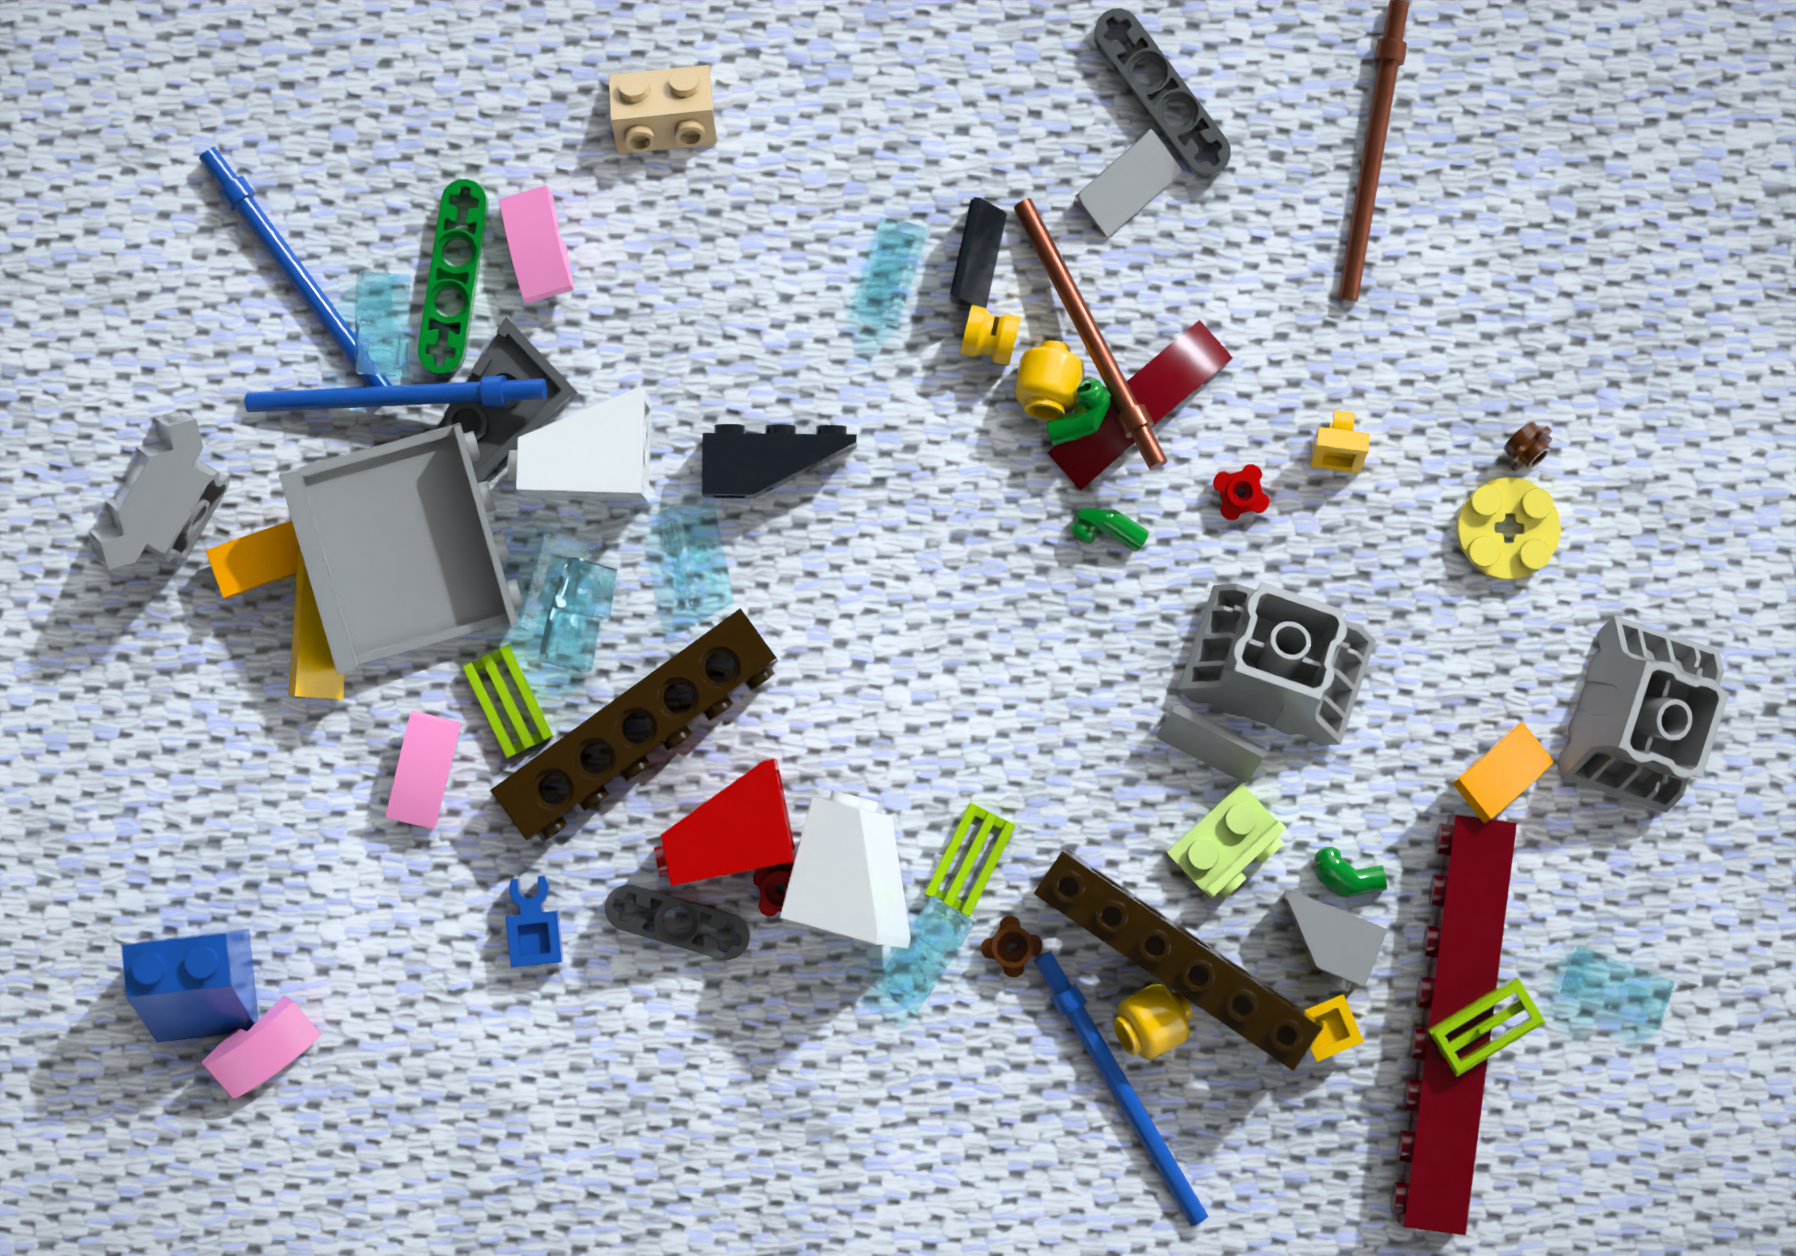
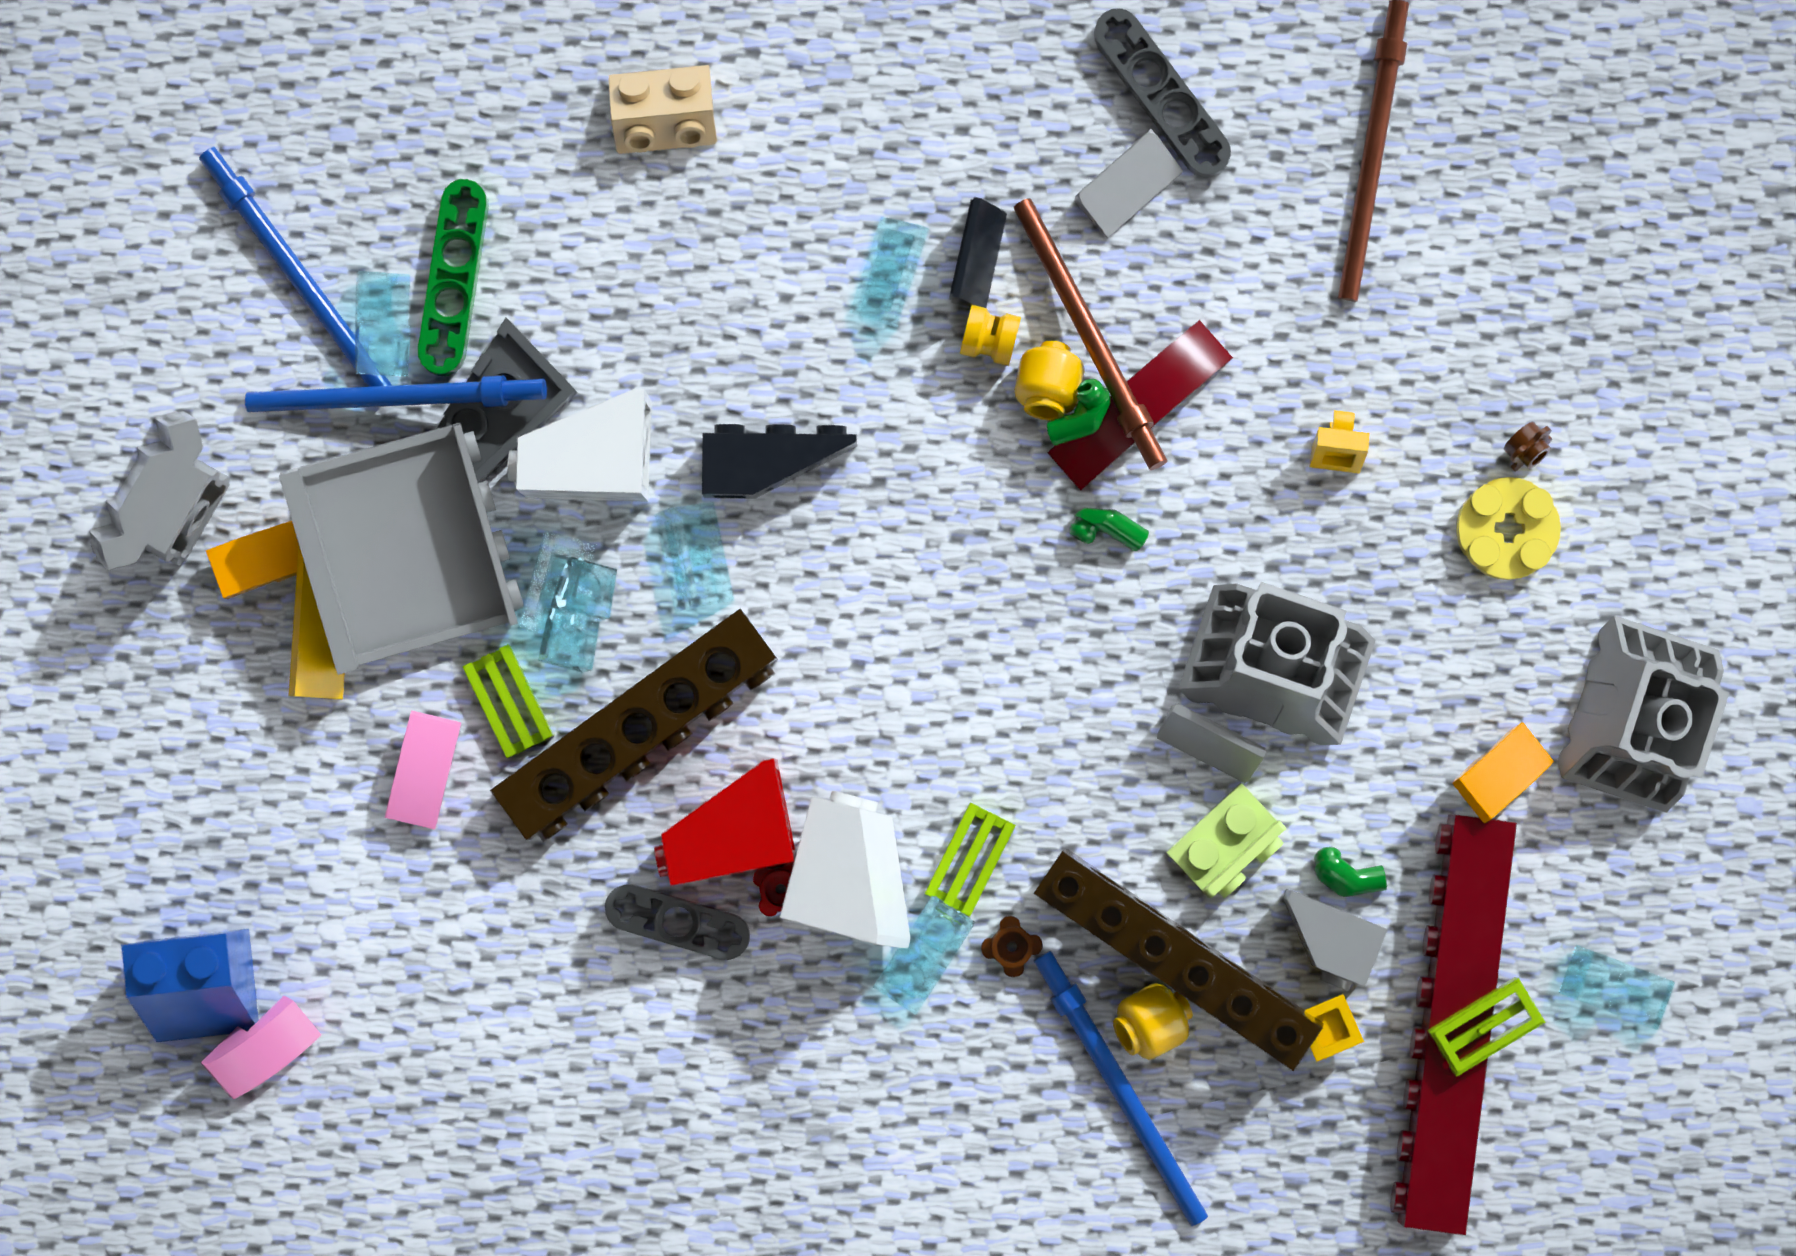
bright pink slope [499,185,574,304] -> none
blue plate [506,876,564,968] -> none
red plate [1213,464,1270,521] -> none

